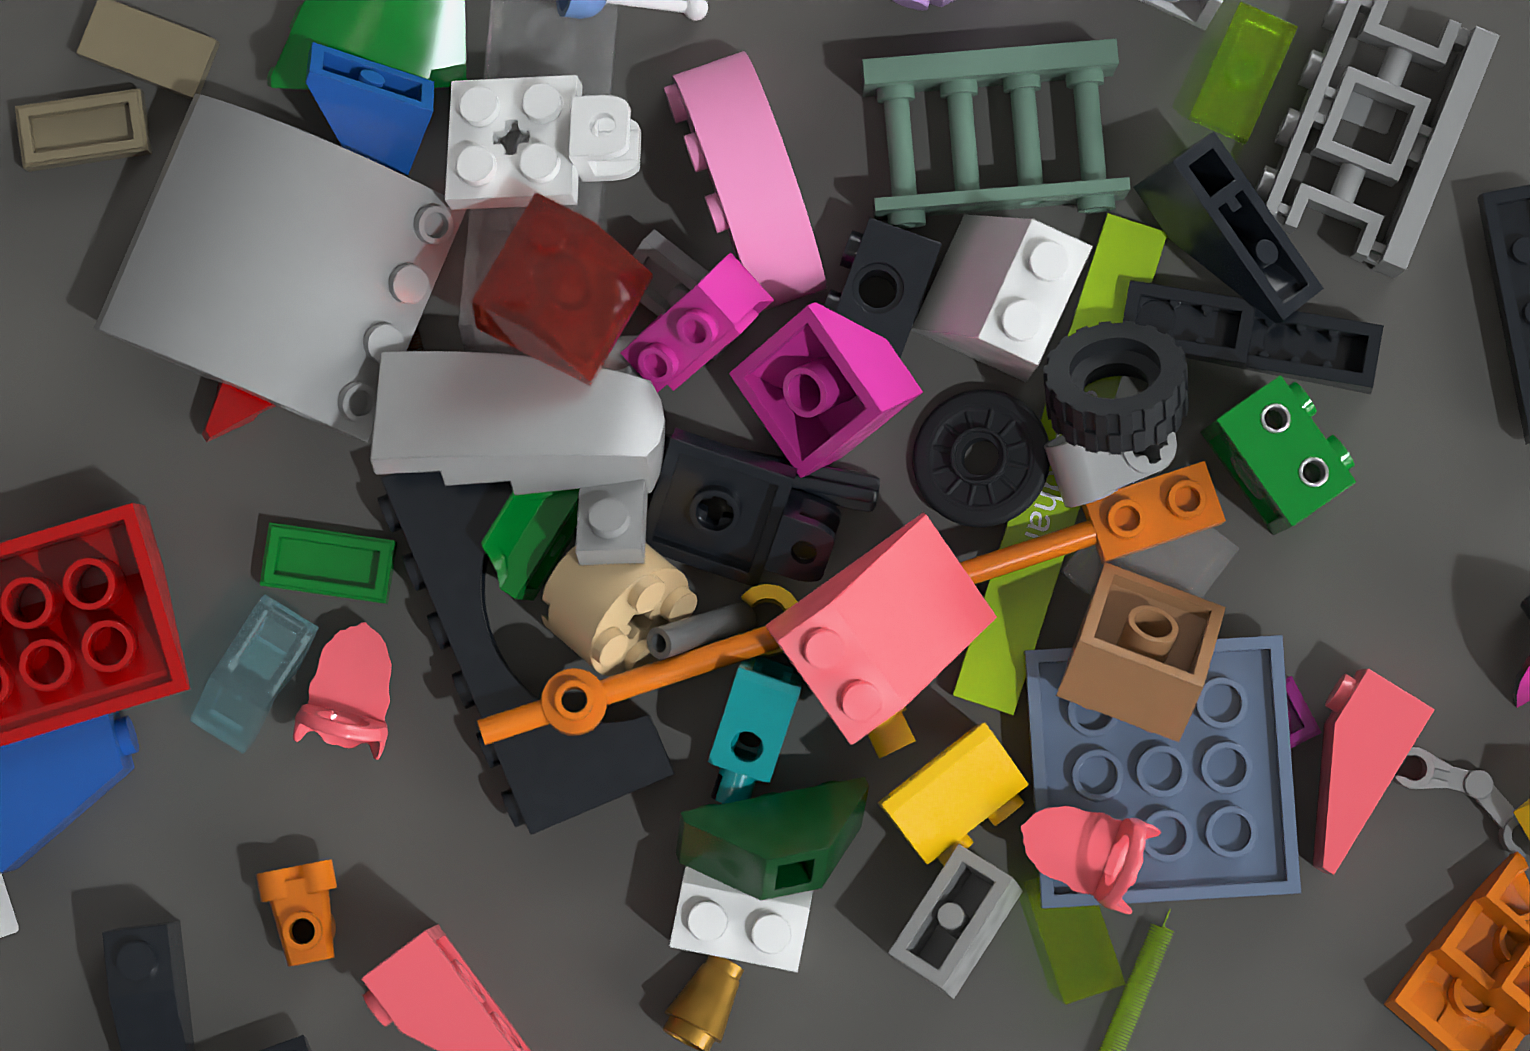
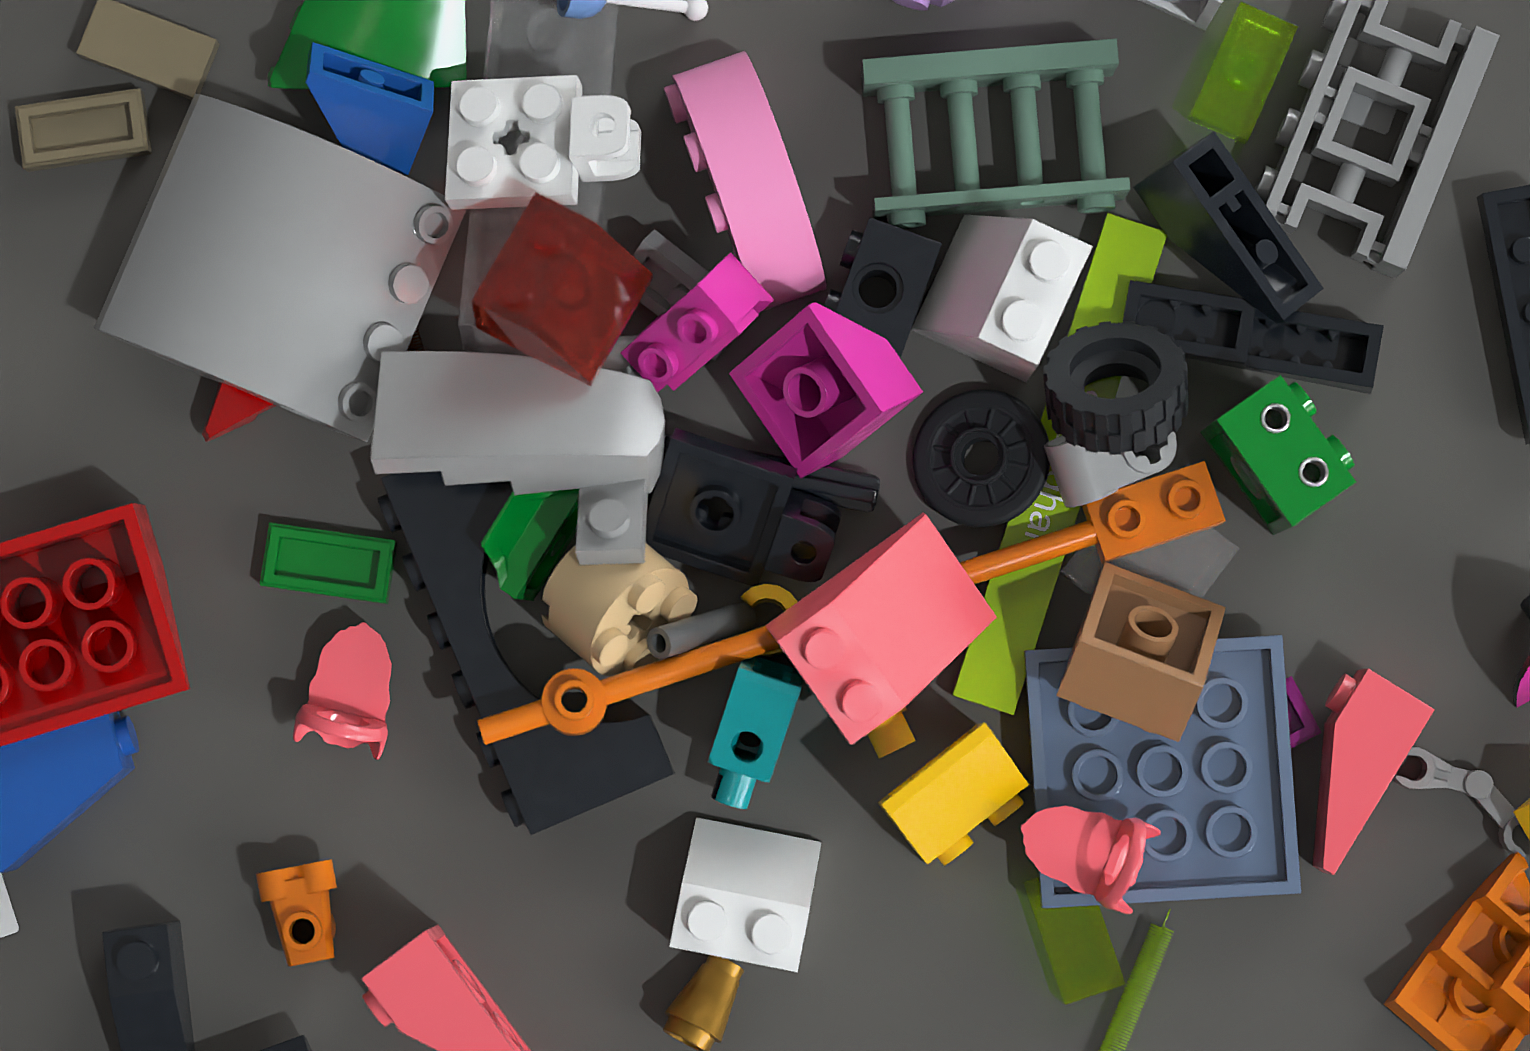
clear light blue slope [190,594,319,754] -> none
dark green slope [676,777,869,901] -> none
light grey brick [888,844,1023,999] -> none

